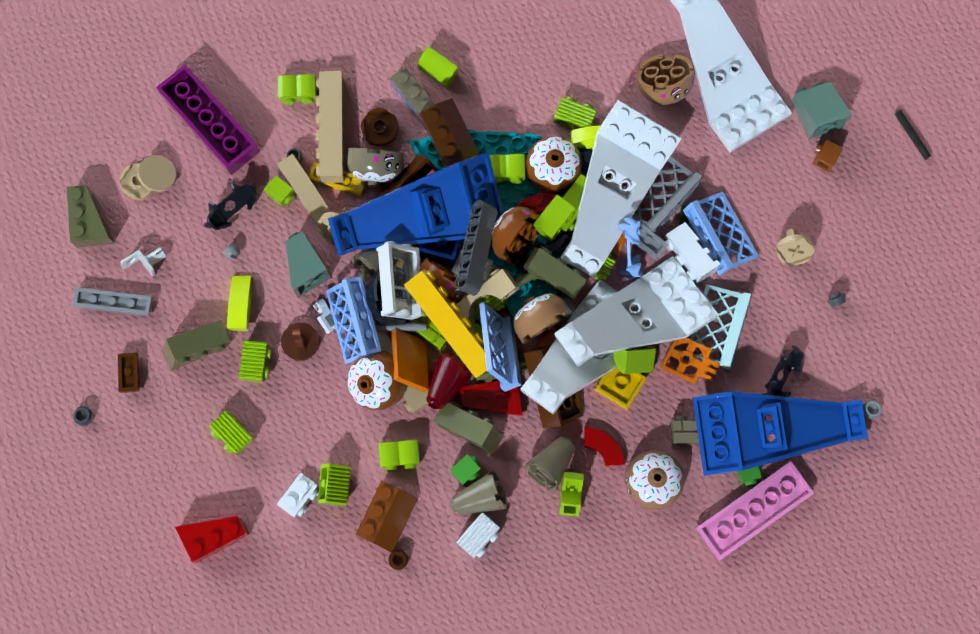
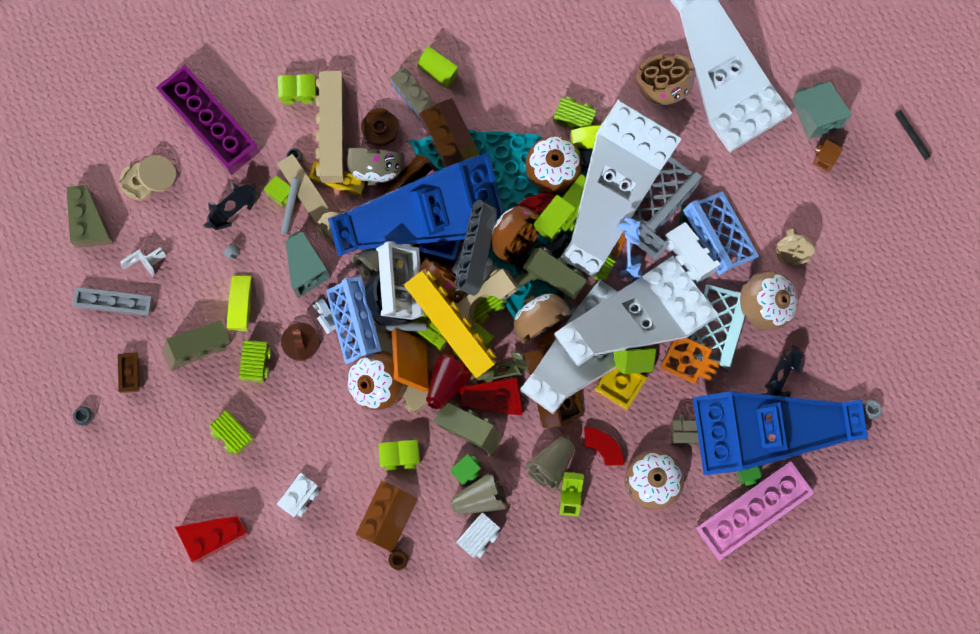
lime brick [318,463,351,506] -> none
light blue fence [479,302,522,392] -> none
lime brick [489,154,525,184] -> none
dark grey plate [827,291,846,307] -> none
none -> light grey bar [281,177,300,234]
none -> cylinder [740,272,798,330]

